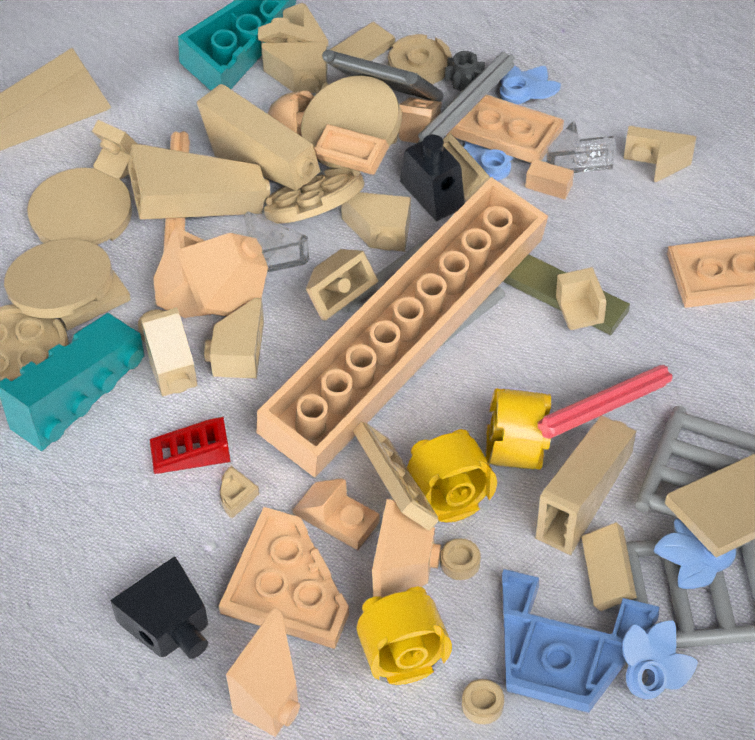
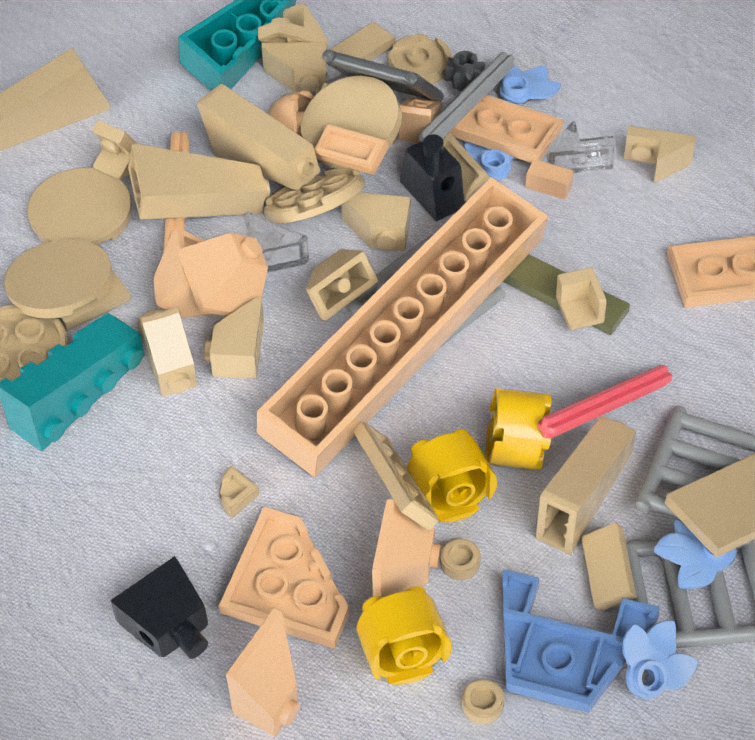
red slope [150,417,231,474] -> none
light nougat slope [293,478,380,550] -> none

